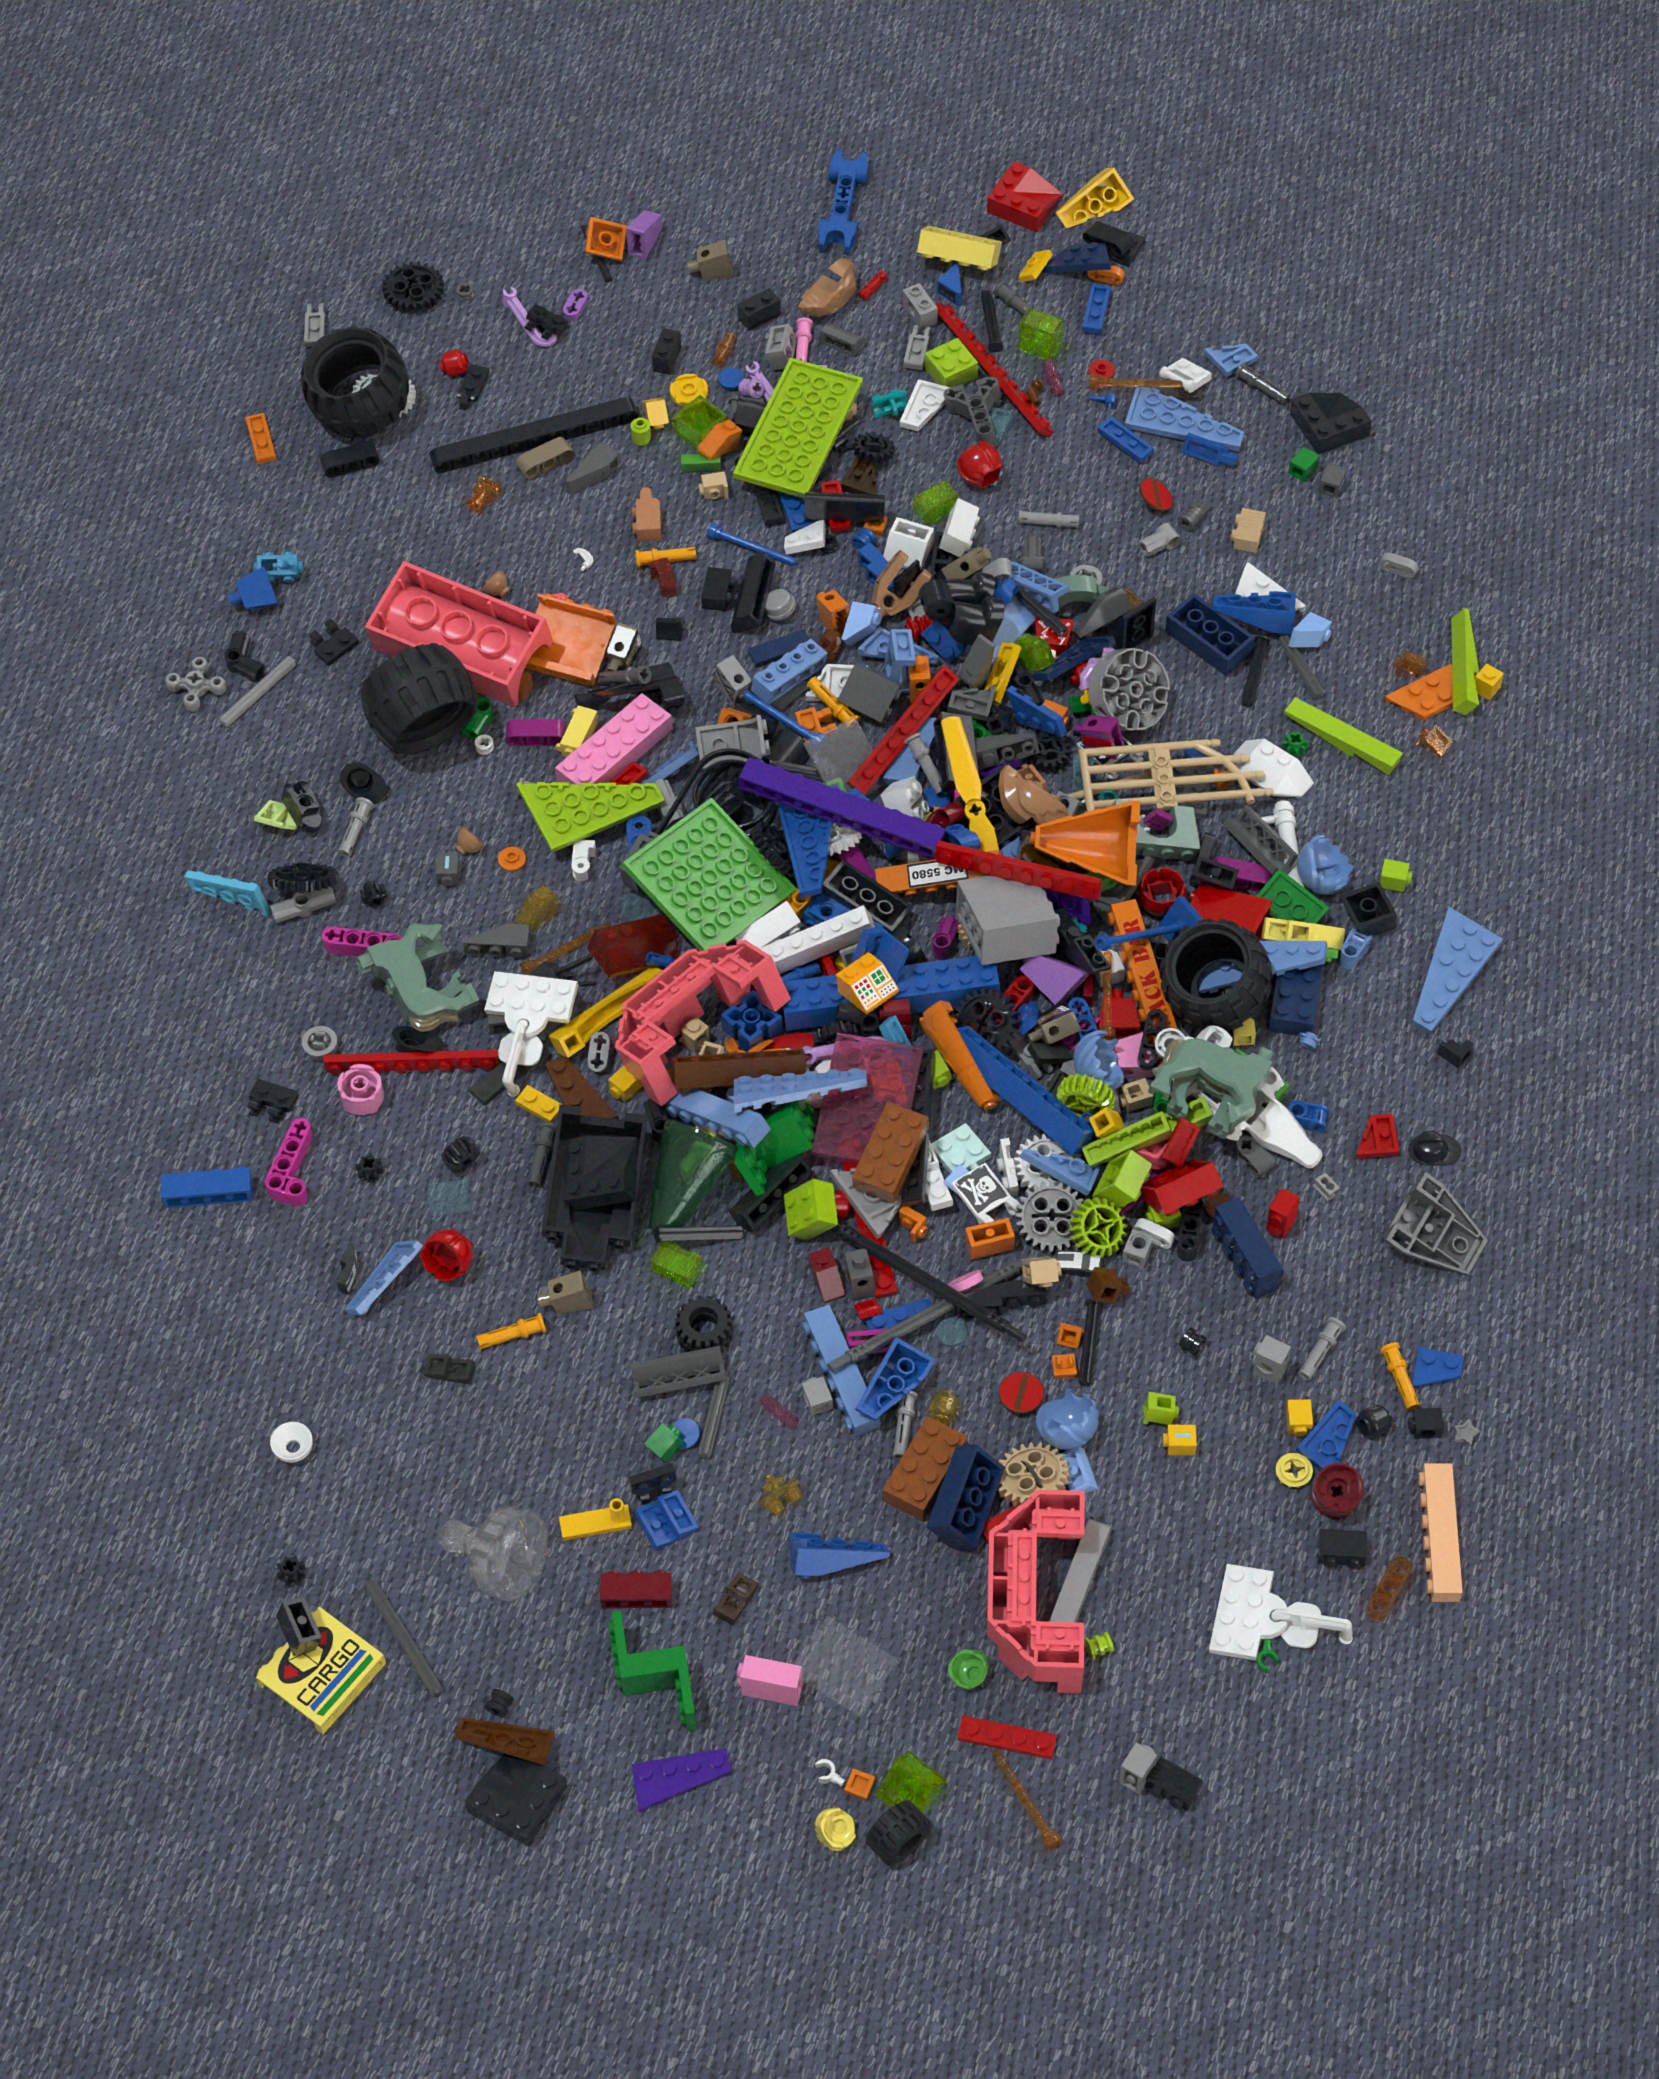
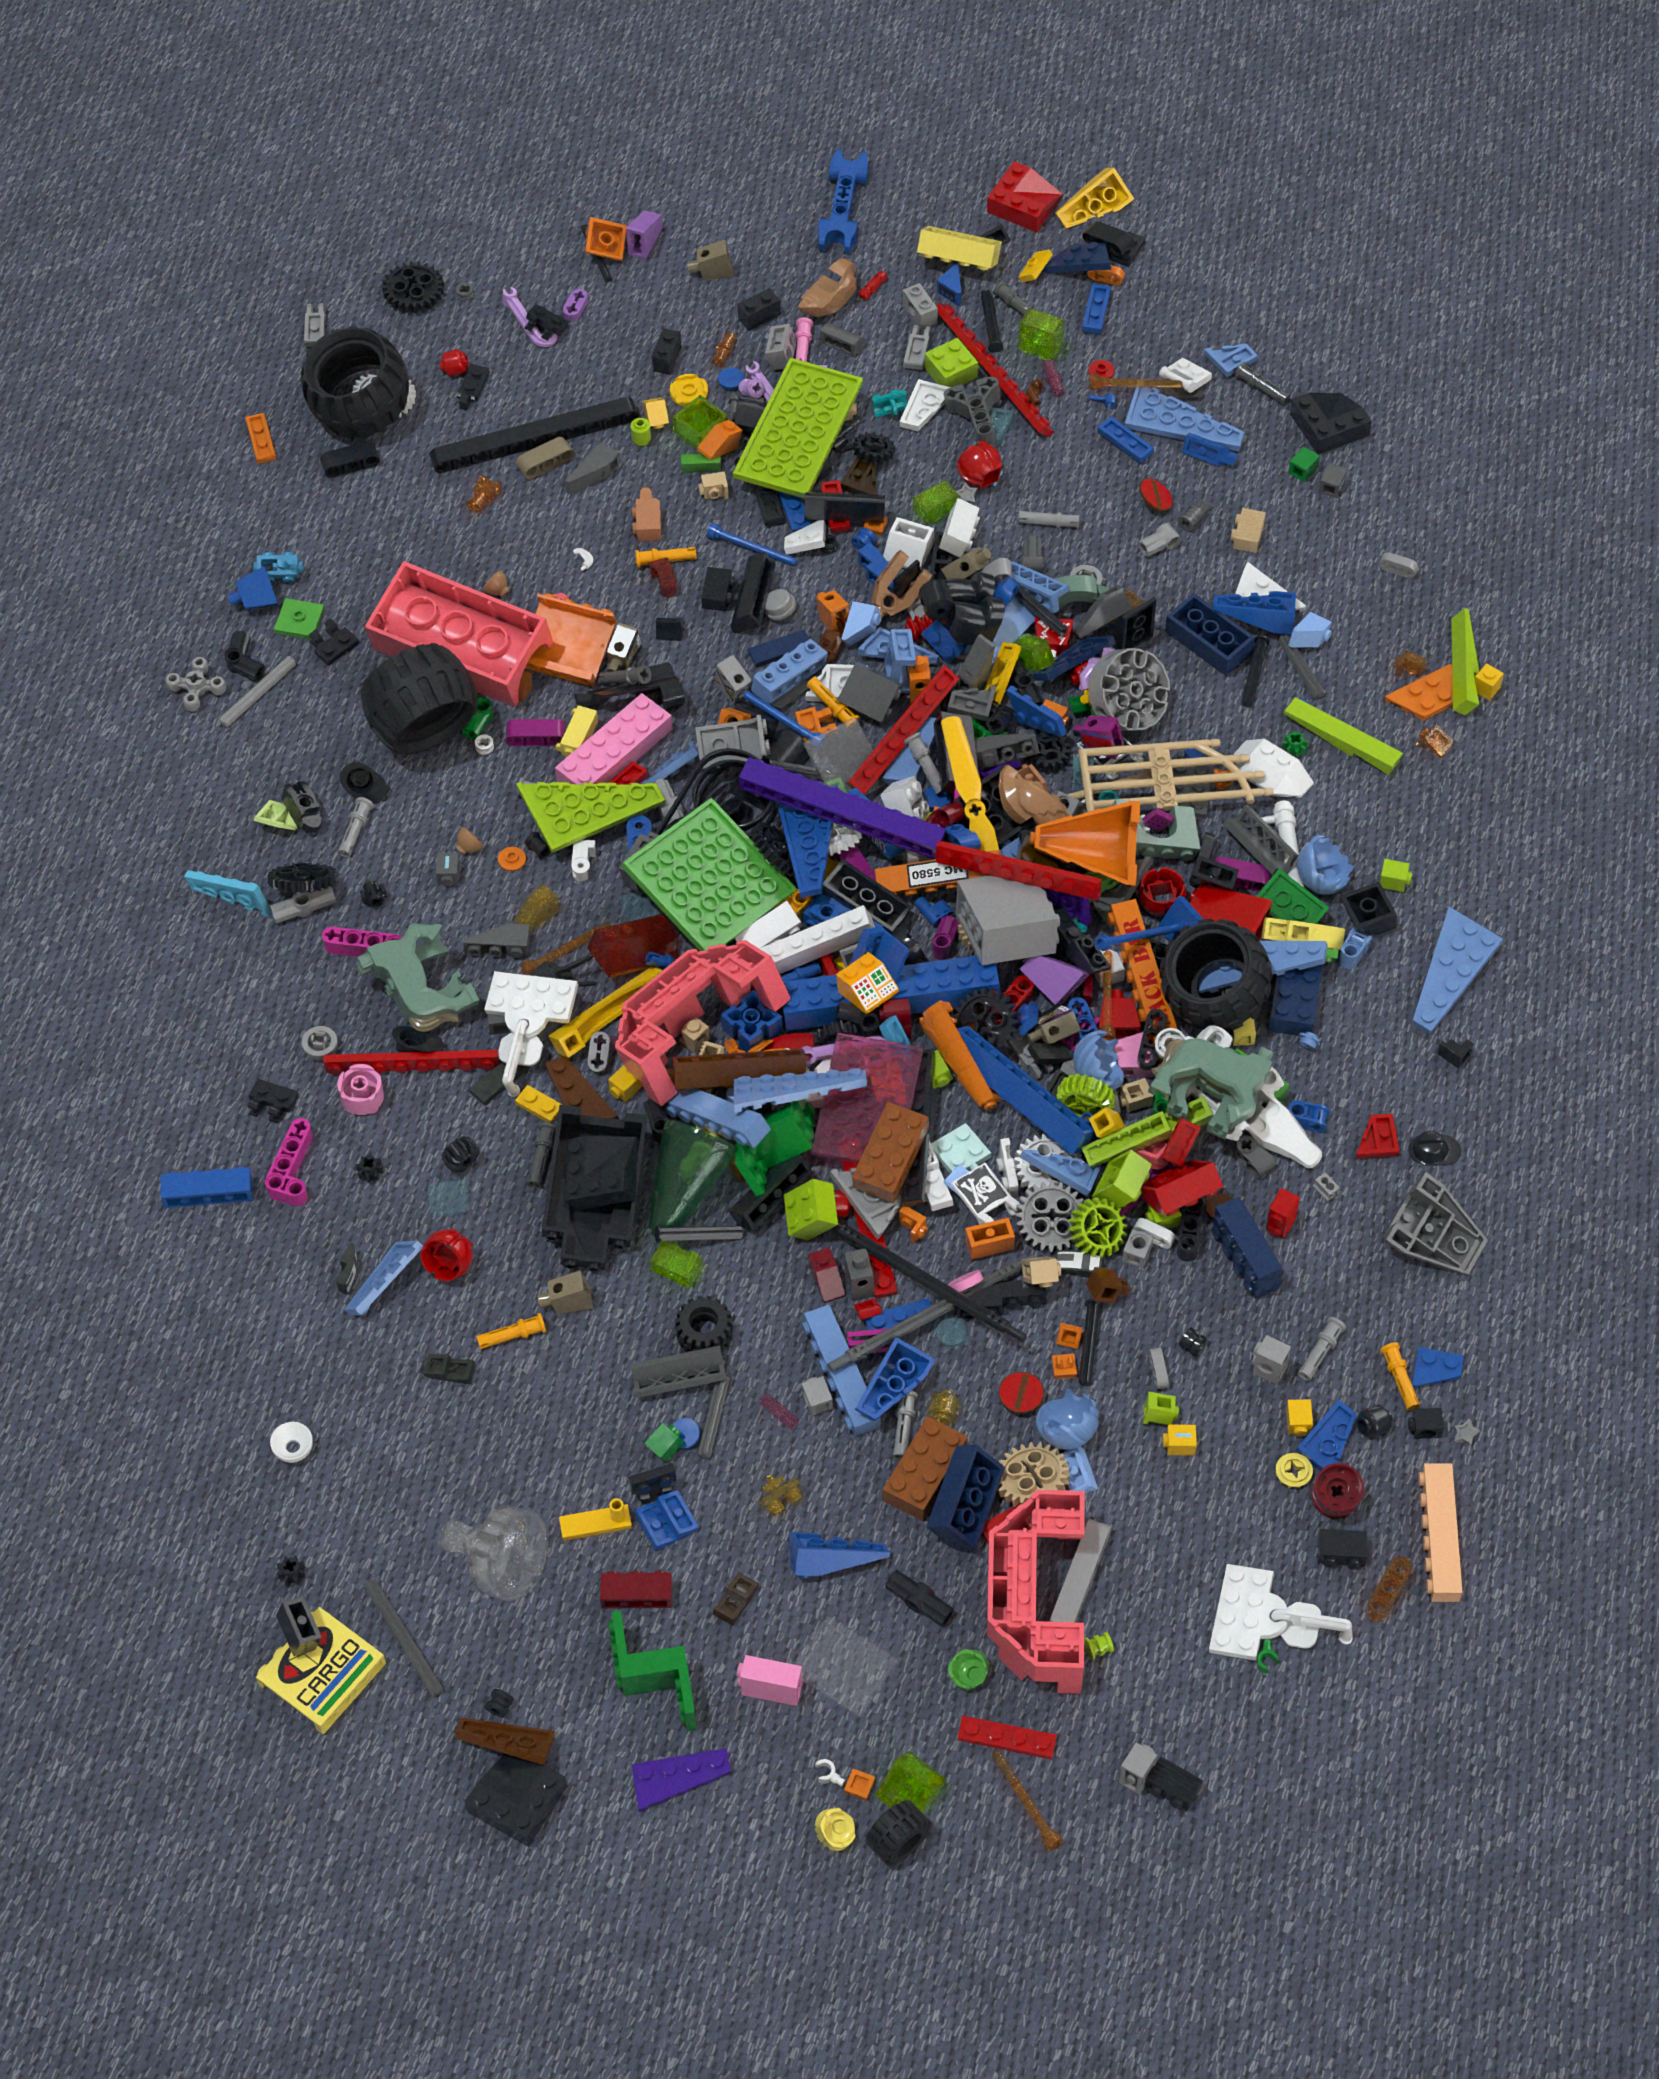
none -> bright green plate [274,598,325,640]
none -> black bush [525,832,551,859]
none -> black piece [885,1569,954,1626]
none -> blue piece [915,897,954,927]
none -> light grey piece [955,482,977,503]
none -> light grey beam [1149,1348,1169,1389]

